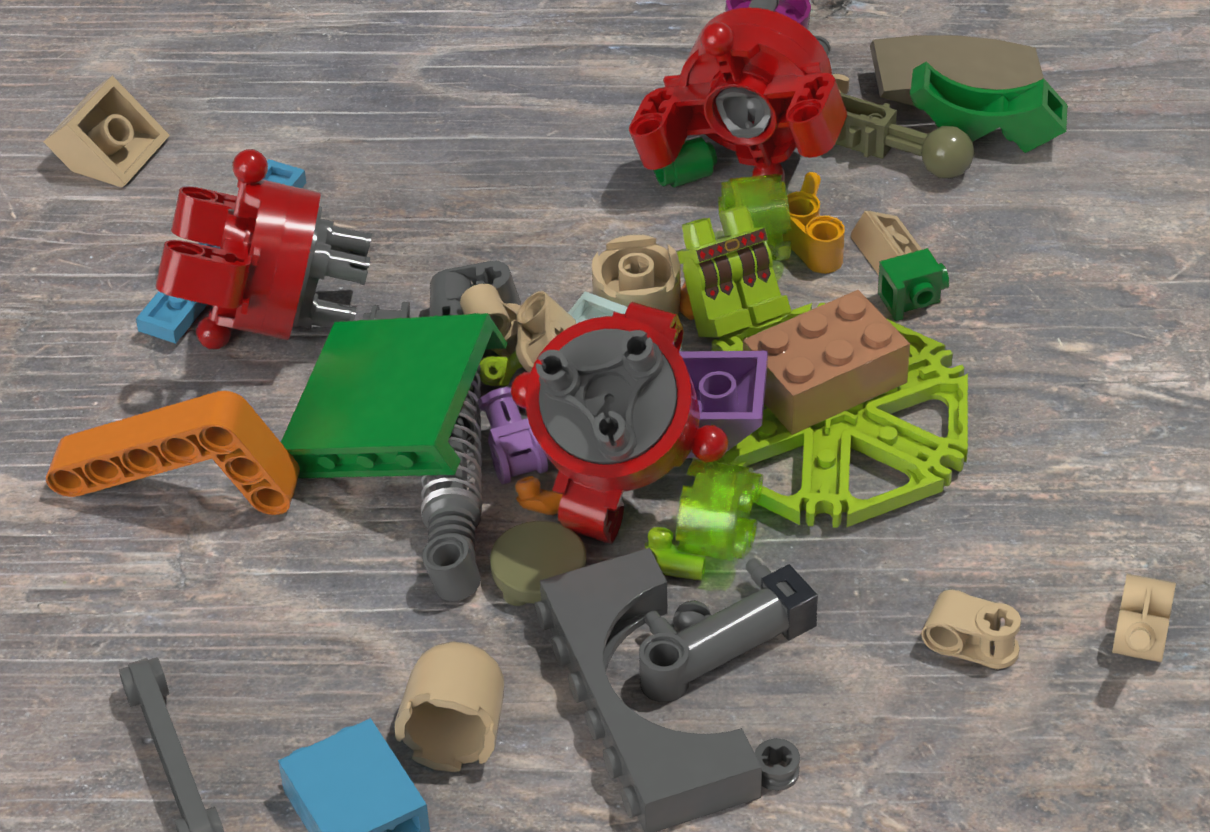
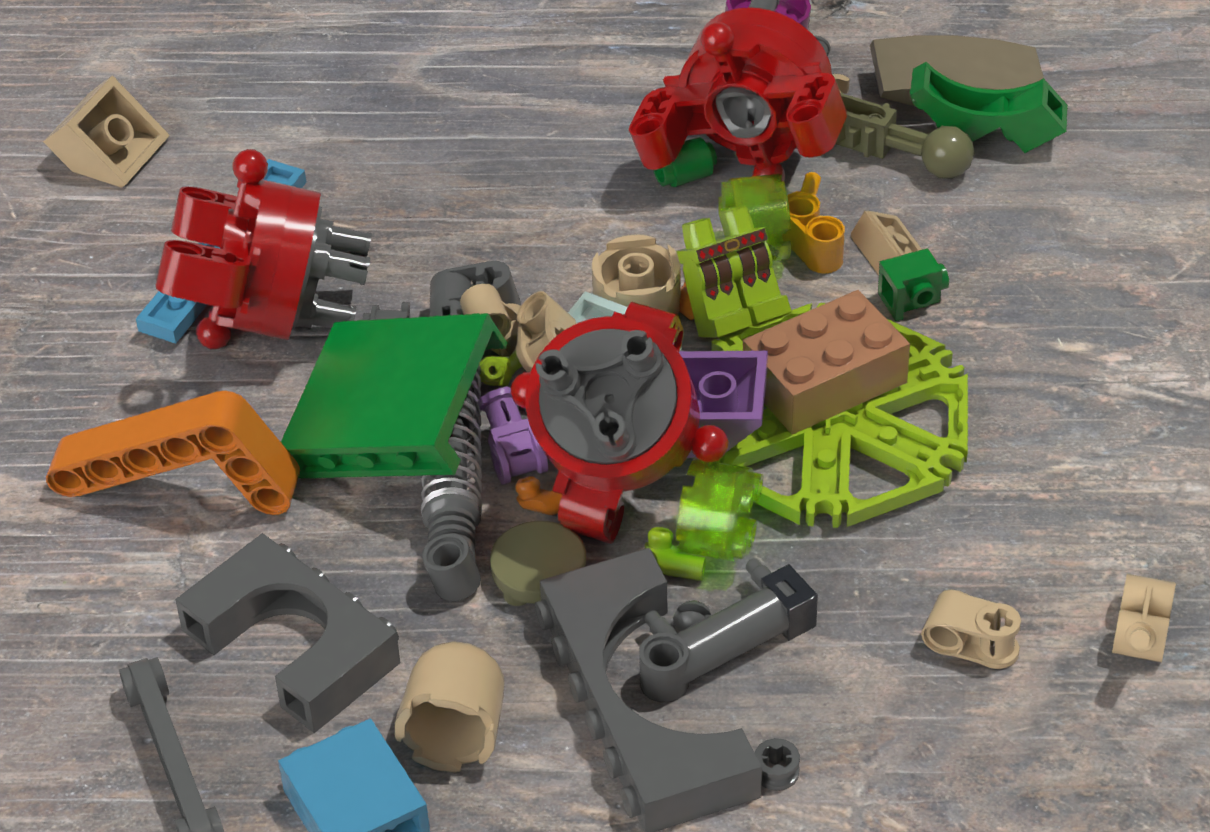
none -> dark grey arch [175,533,401,733]

